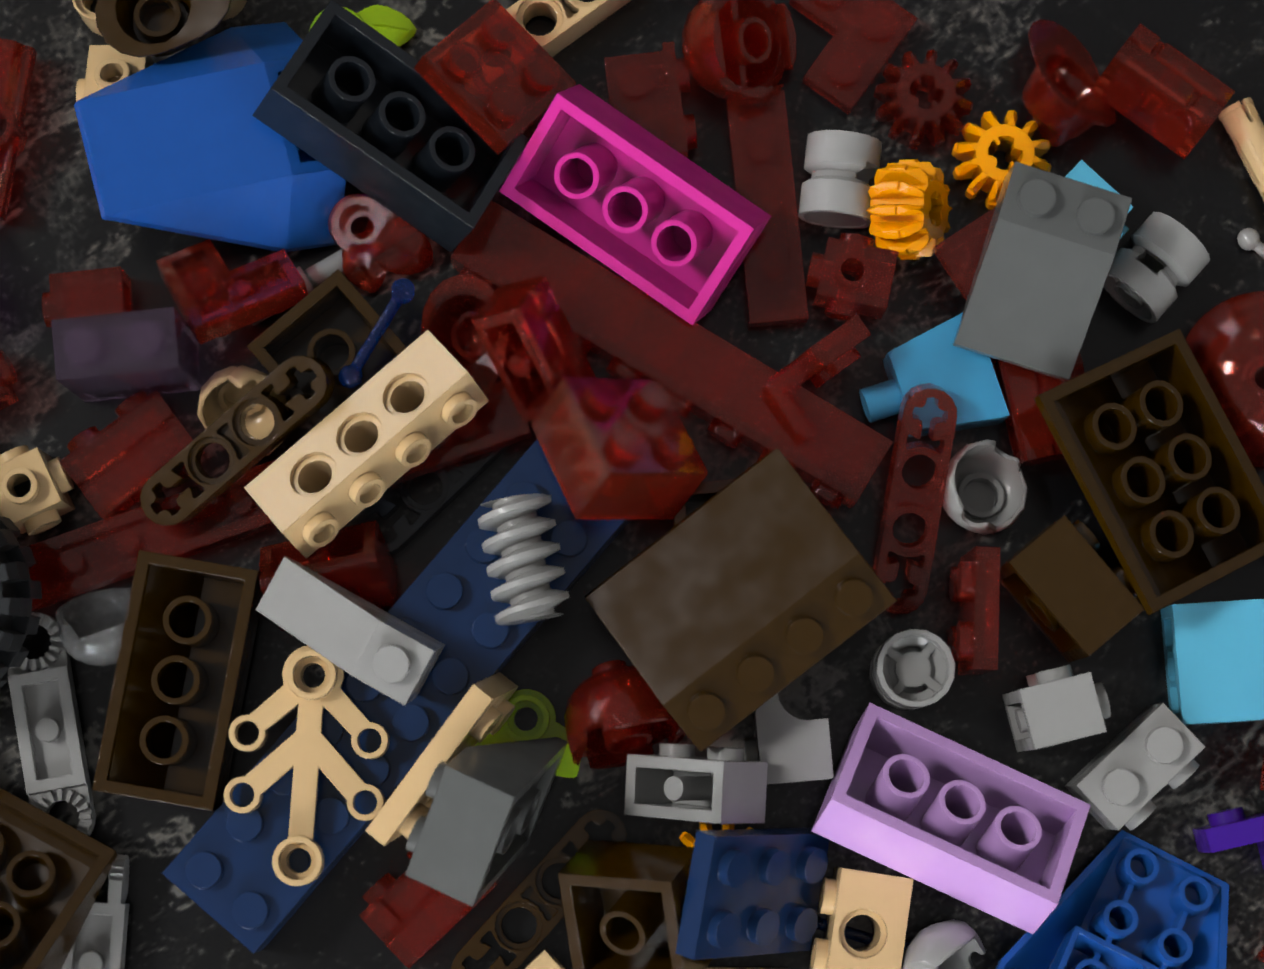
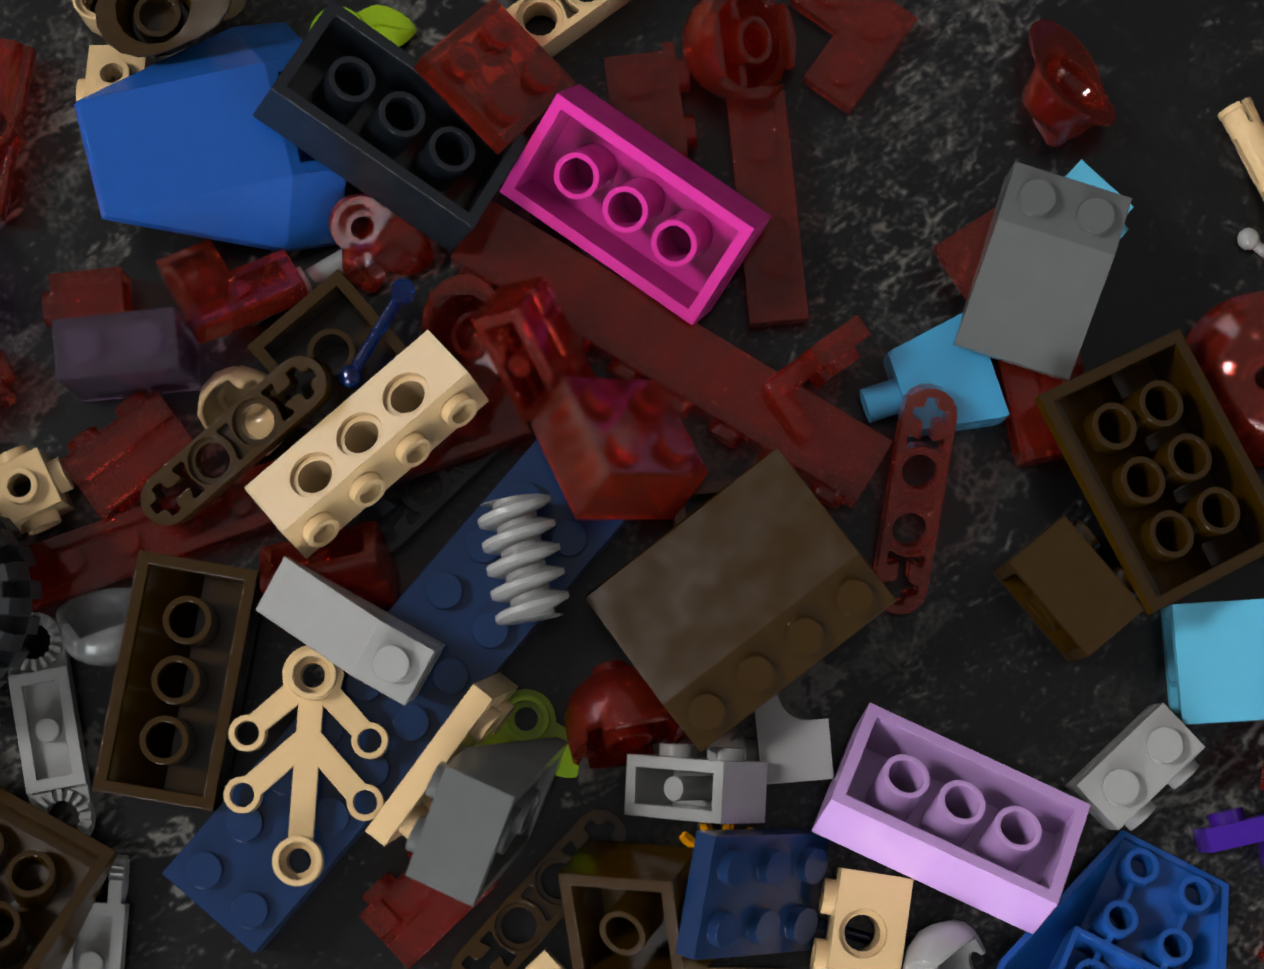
light grey wheel [798,130,882,229] -> none
clear red brick [805,233,898,322] -> none
light orange gear [866,159,952,260] -> none
light grey wheel [869,629,955,710] -> none
clear red gear [873,49,973,150] -> none
light grey hair [938,439,1028,535] -> none
clear red plate [948,546,1000,676] -> none
light orange gear [951,110,1051,209] -> none
light grey brick [1002,664,1111,752] -> none
clear red brick [1090,23,1235,159] -> none
light grey wheel [1104,212,1210,323] -> none

